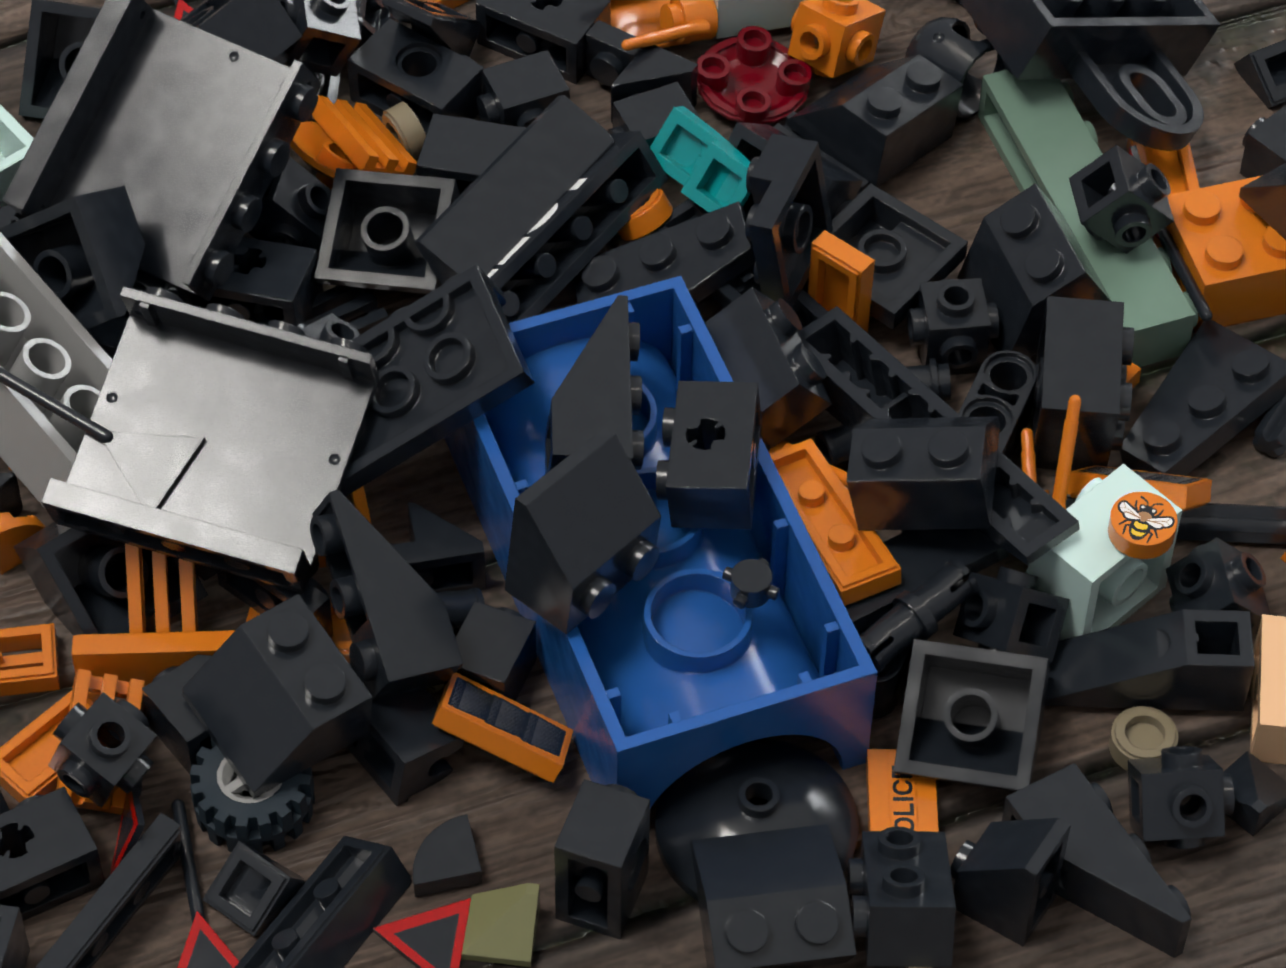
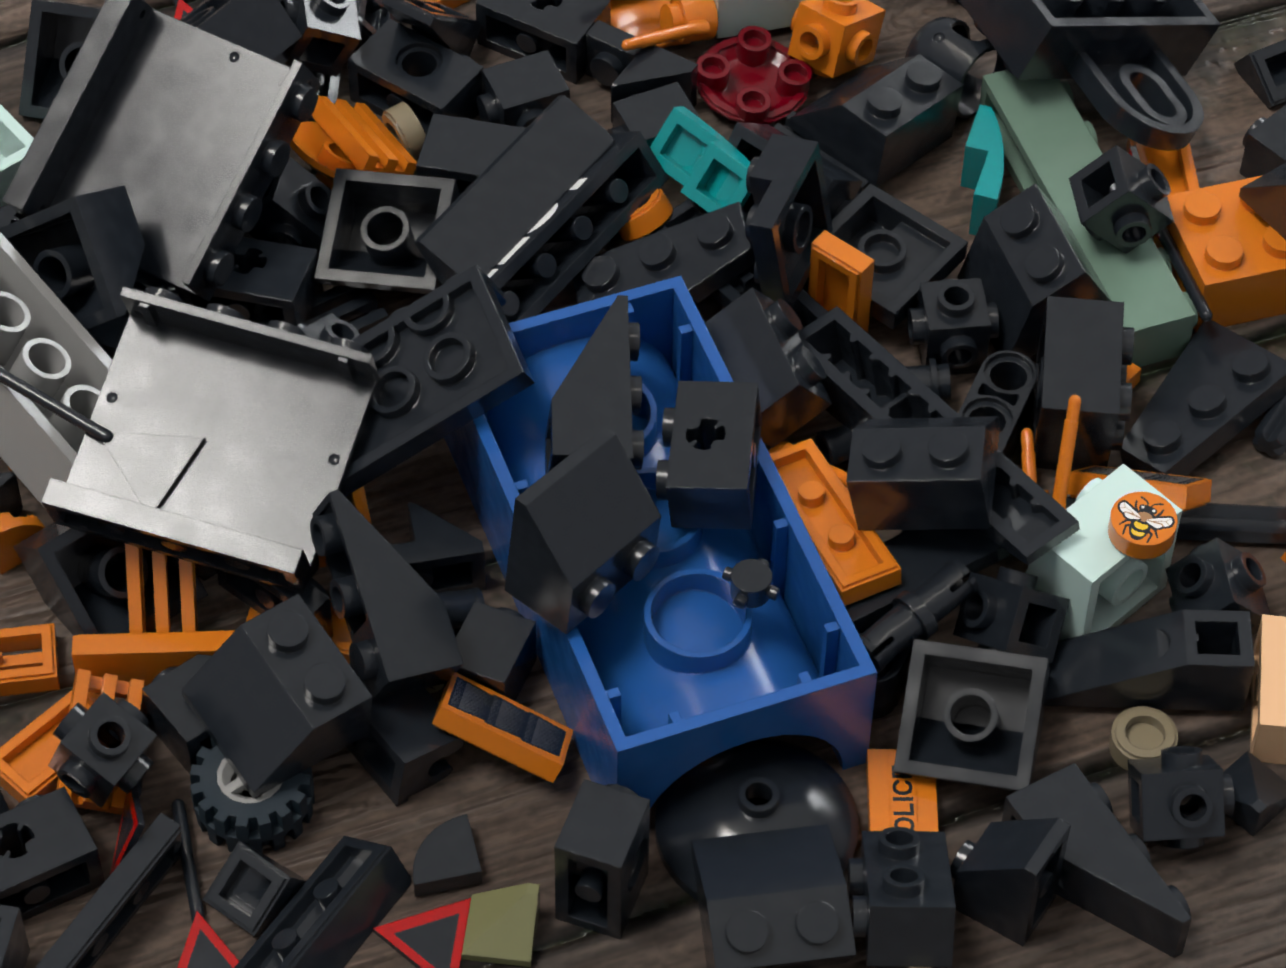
none -> teal slope [960,104,1004,236]

